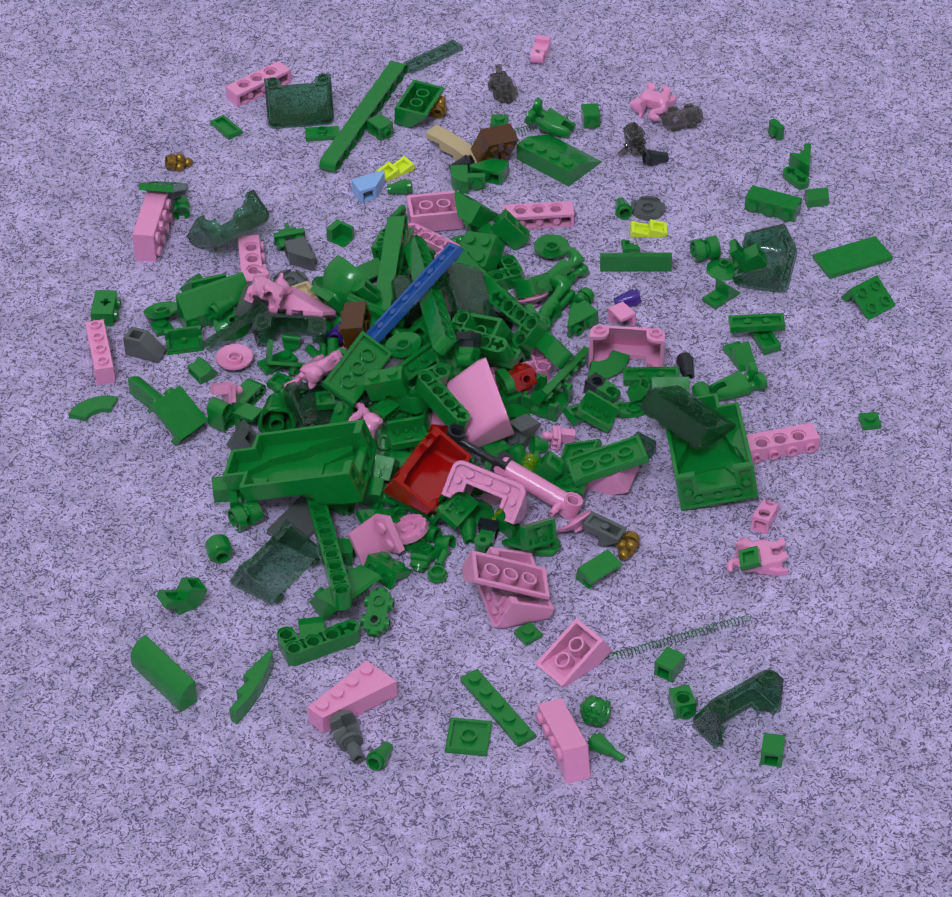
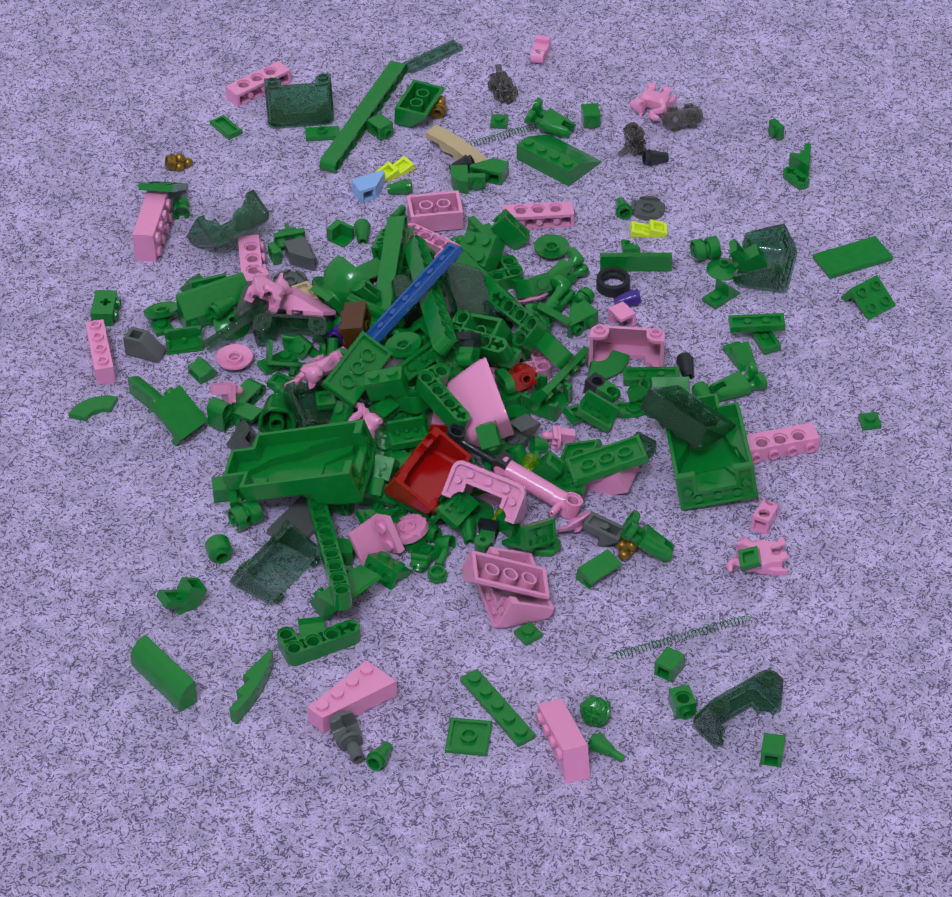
green brick [360,587,395,638] -> none
green slope [454,191,498,228] -> none
reddish brown brick [471,124,519,162] -> none
bright pink slope [535,618,612,688] -> none
green brick [744,185,802,222] -> none
green piece [804,187,829,208] -> none
none -> green plate [267,241,283,266]
none -> green plate [288,334,314,360]
none -> green cone [353,219,371,244]
none -> green brick [475,420,502,451]
none -> green tile [531,302,571,326]
none -> black tyre [596,267,630,298]
none -> green piece [620,510,674,562]

